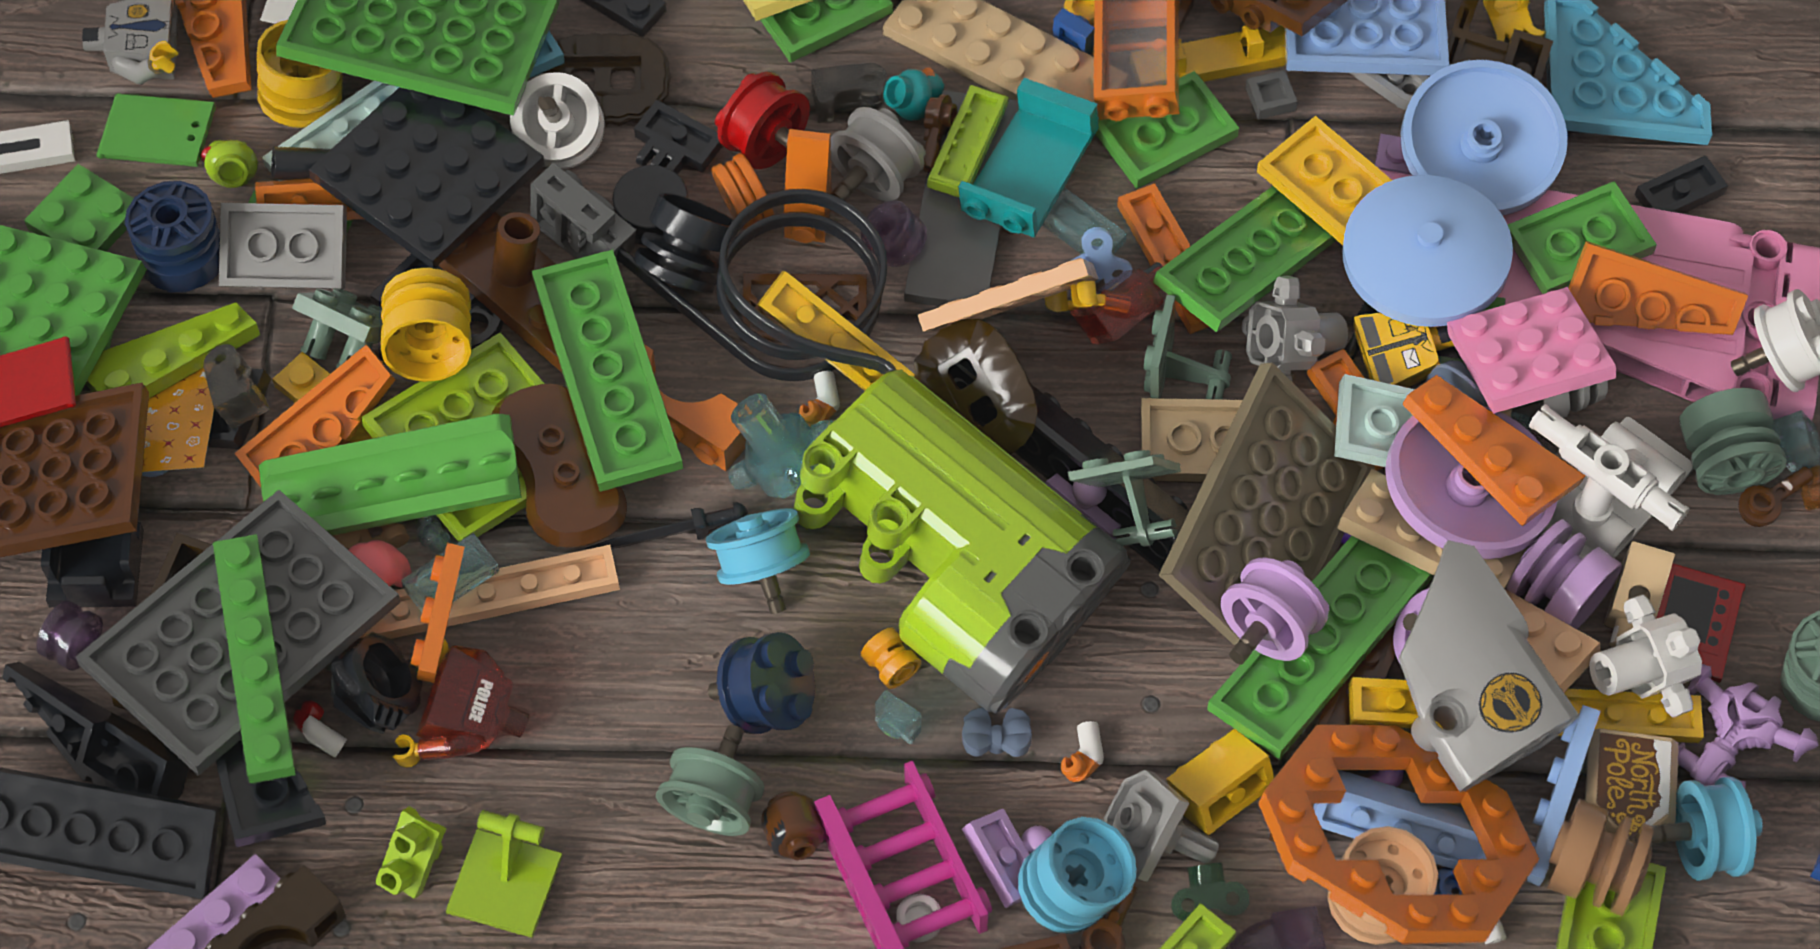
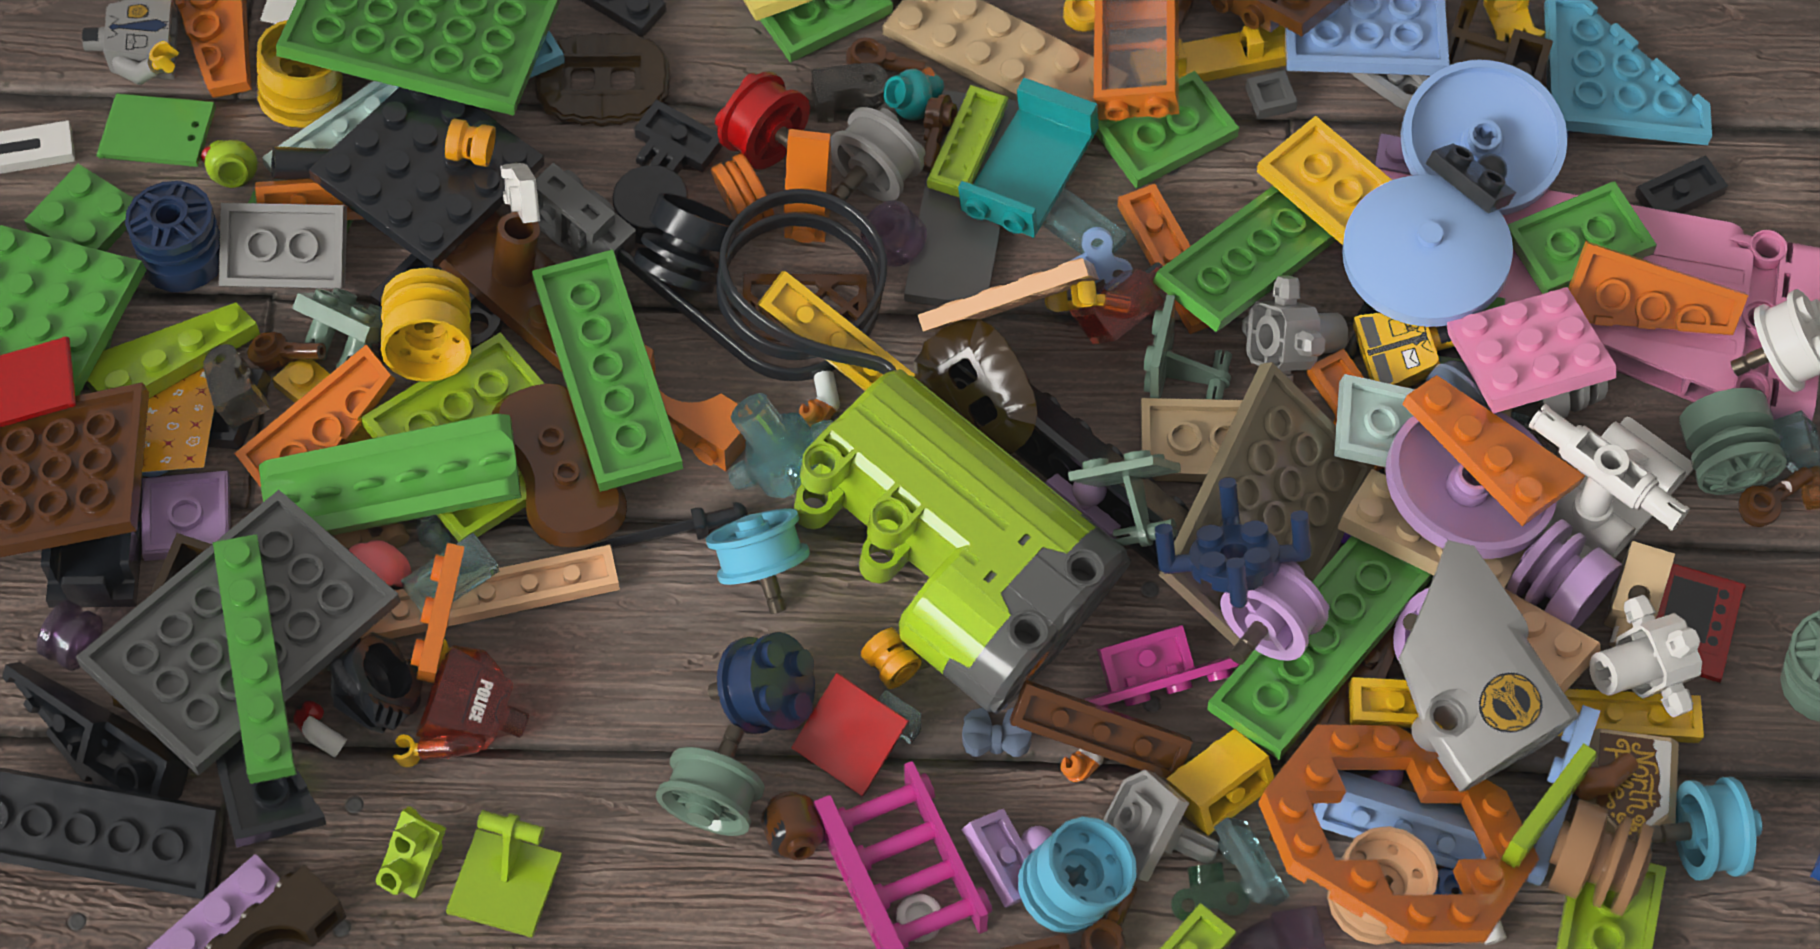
white wheel [510,72,605,170] -> none
blue plate [1052,8,1094,55] -> none
lavender piece [1678,664,1819,791] -> none
none -> lavender tile [142,471,231,561]
none -> reddish brown plate [247,332,326,371]
none -> light orange wheel [445,118,496,167]
none -> white hinge [500,163,540,223]
none -> red piece [791,673,910,796]
none -> reddish brown plate [846,38,926,76]
none -> reddish brown plate [1009,679,1193,779]
none -> dark pink bracket [1083,625,1240,708]
none -> dark blue plate [1154,477,1312,609]
none -> clear light blue plate [1214,817,1290,906]
none -> black plate [1425,143,1516,213]
none -> lime tile [1501,743,1597,868]
none -> dark orange arm [1574,752,1638,801]

